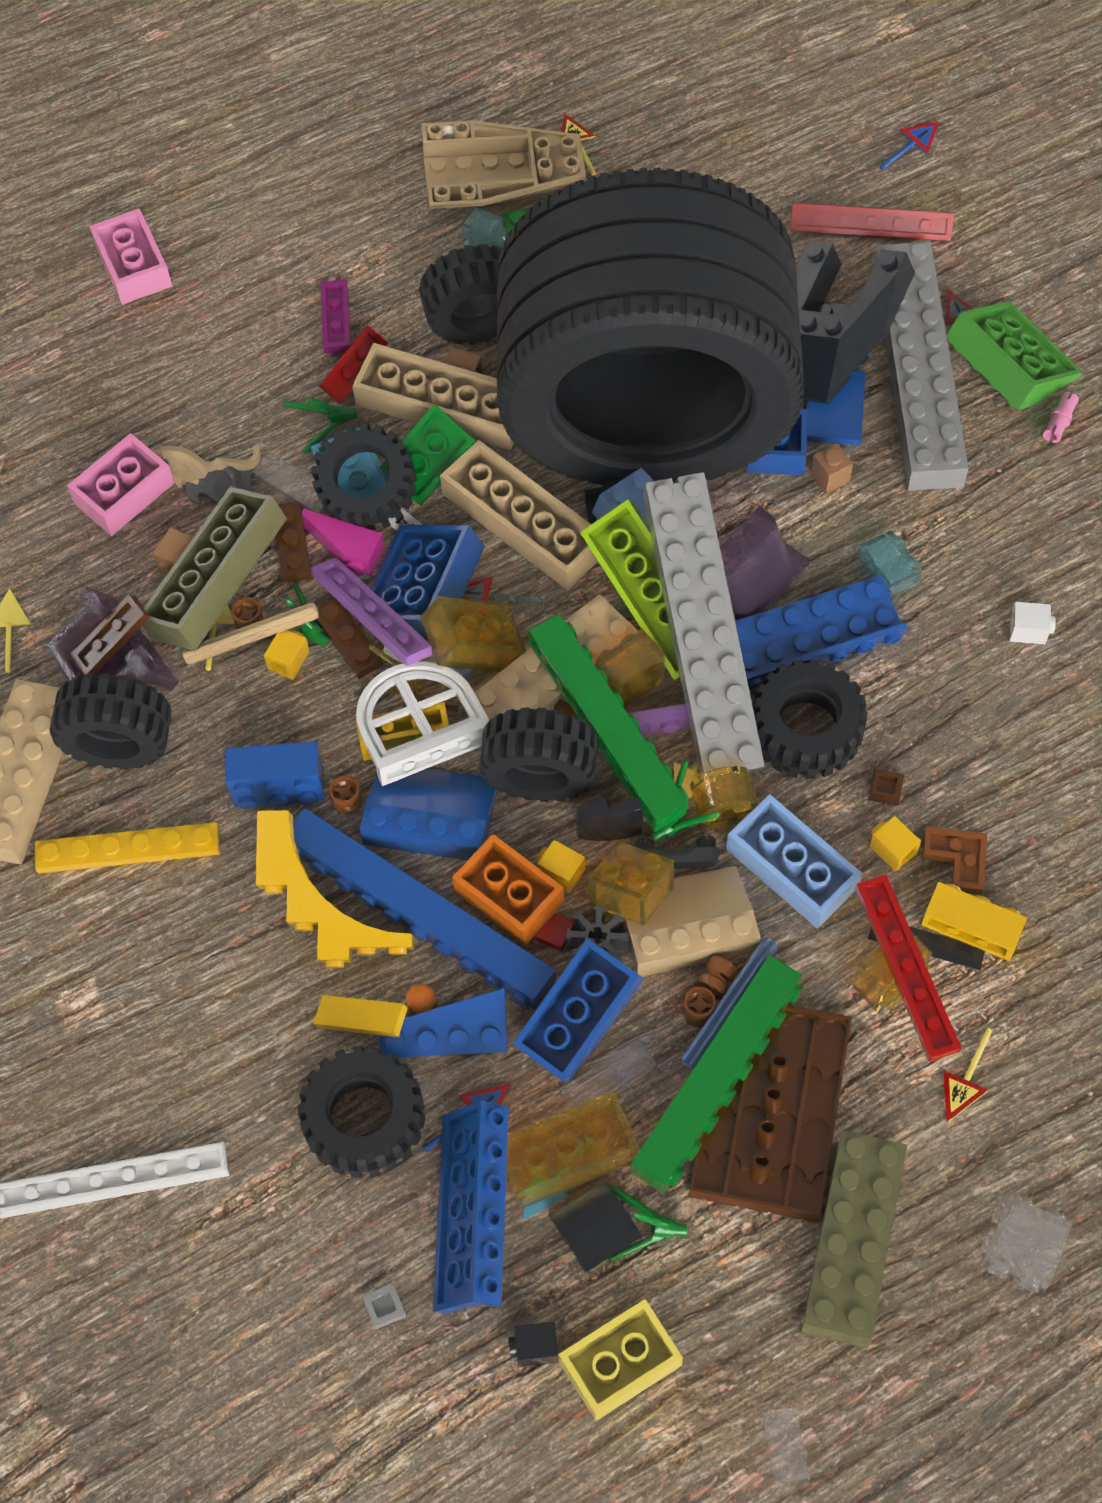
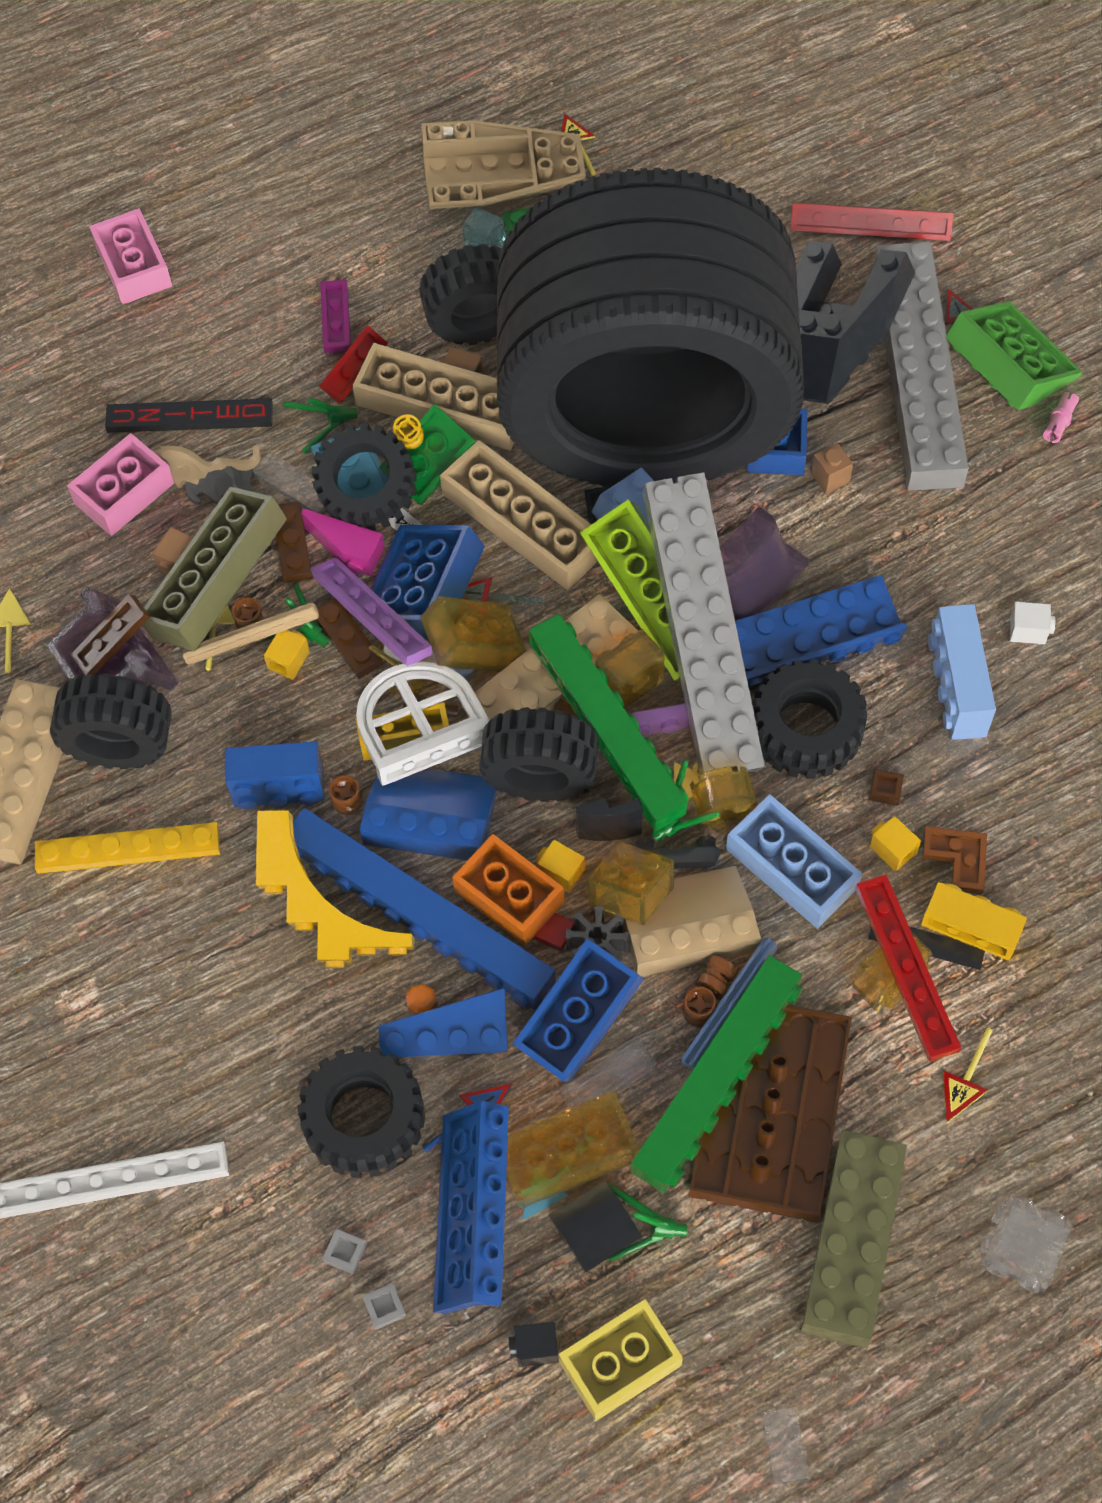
yellow tile [313,995,408,1037] -> none
blue tile [807,370,866,446] -> none
clear light blue brick [859,530,922,597] -> none
piece [880,122,939,170] -> none
none -> black tile [105,398,273,433]
none -> light grey plate [322,1229,367,1274]
none -> yellow wheel [393,414,424,449]
none -> light blue brick [928,604,996,740]

